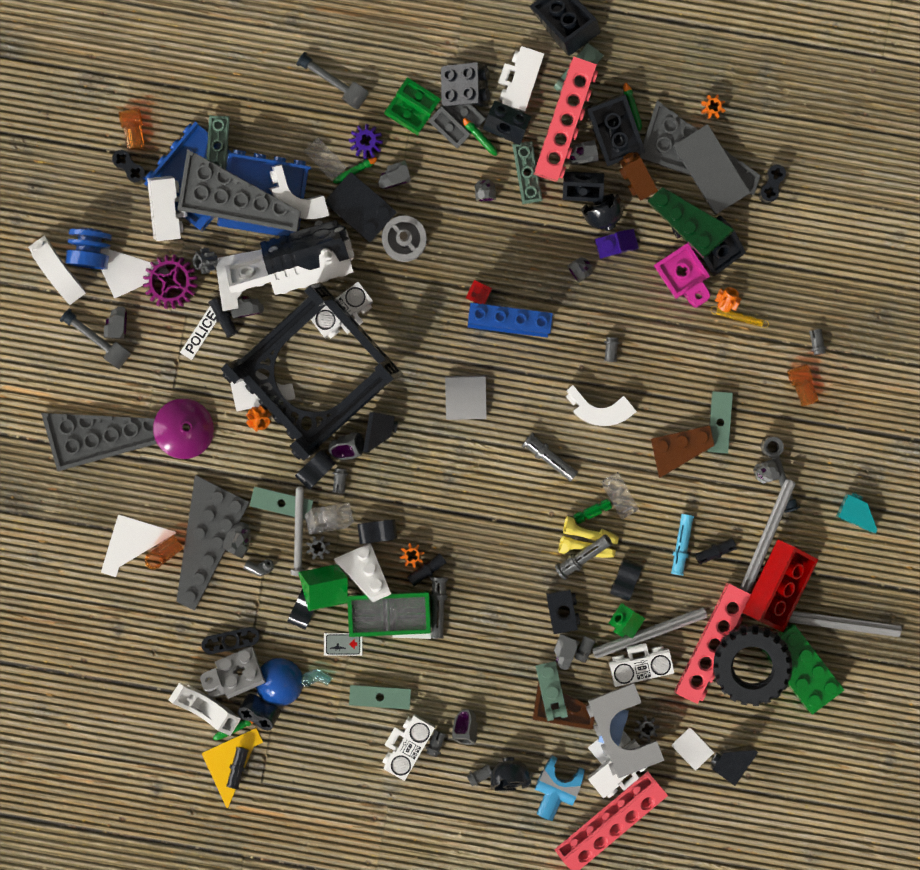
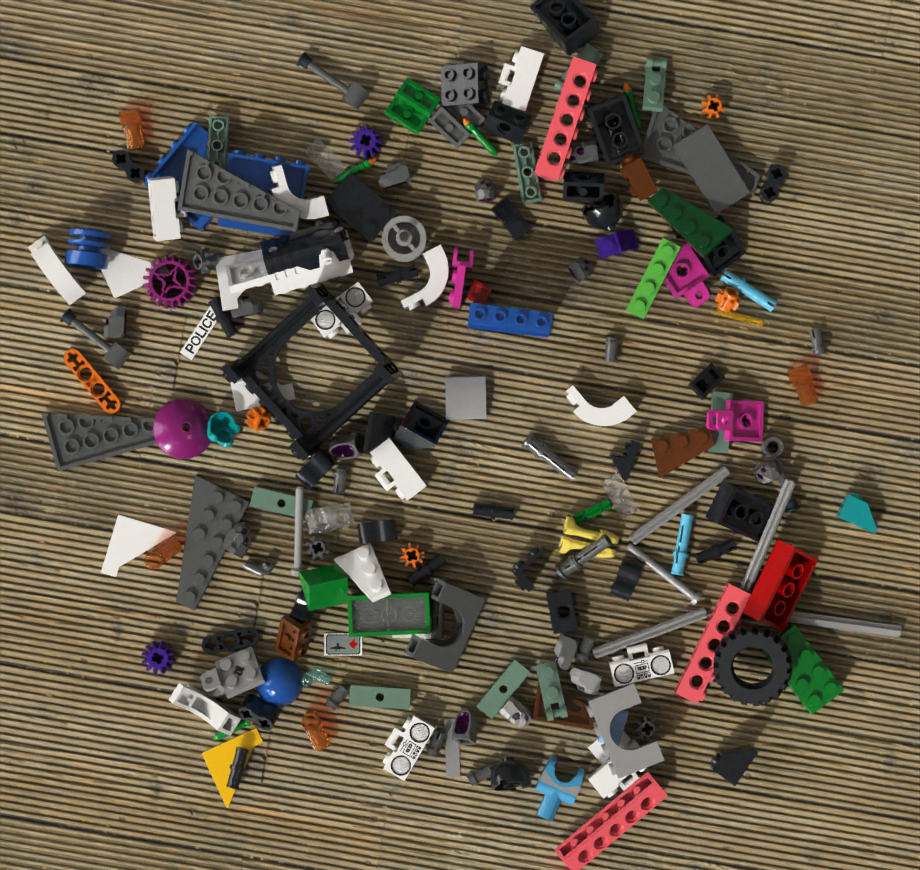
green brick [608,603,646,639] -> none
white sticker [672,728,714,771] -> none
none -> orange beam [64,349,122,414]
none -> dark purple gear [142,640,176,675]
none -> teal hair [207,411,240,448]
none -> reddish brown bracket [274,614,312,661]
none -> clear orange piece [301,710,331,752]
none -> dark grey pin [325,684,350,711]
none -> white piece [370,438,427,501]
none -> black pin [376,264,418,287]
none -> black slope [392,401,450,450]
none -> white arch [401,245,449,310]
none -> dark grey arch [404,578,485,674]
none -> light grey sticker [445,719,460,778]
none -> dark pink plate [449,247,474,309]
none -> black pin [473,502,514,520]
none -> sand green tile [476,659,530,719]
none -> black slope [491,197,532,241]
none -> light grey rock [499,695,532,727]
none -> black bracket [512,546,546,592]
none -> light grey rock [569,667,602,696]
none -> black slope [609,440,639,481]
none -> bright green arch [626,237,682,319]
none -> light grey bar [626,543,702,605]
none -> light grey axle [629,467,730,545]
none -> sand green plate [642,56,667,112]
none -> black slope [688,362,725,400]
none -> dark pink plate [706,400,764,442]
none -> black slope [706,481,774,542]
none -> medium azure pin [720,269,778,312]

